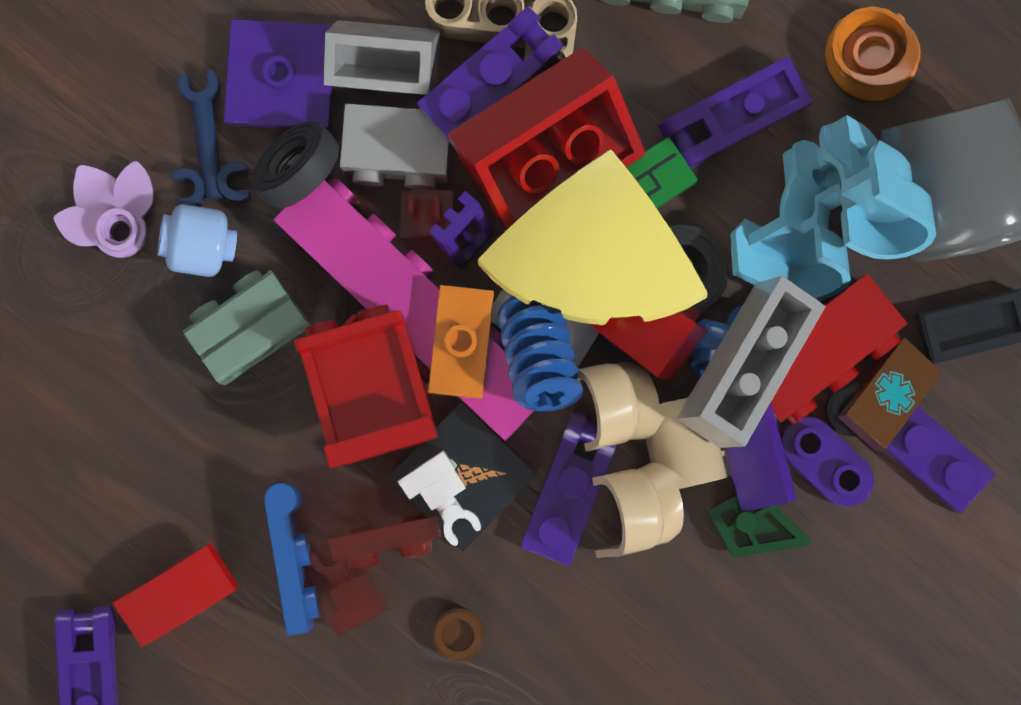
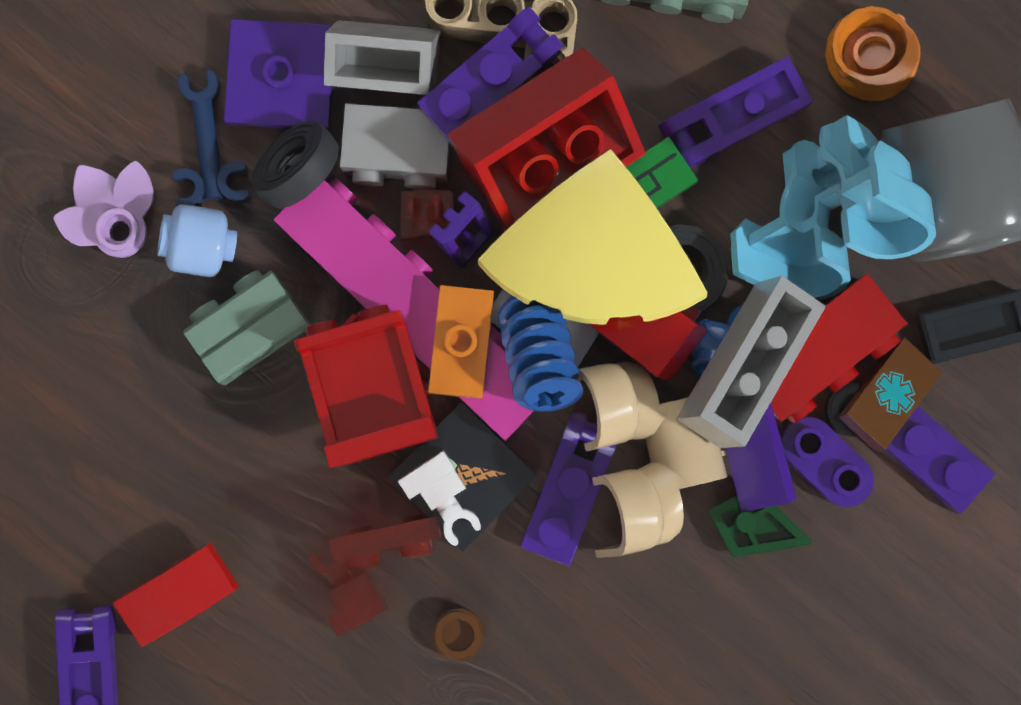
blue plate [265,483,321,636] -> none

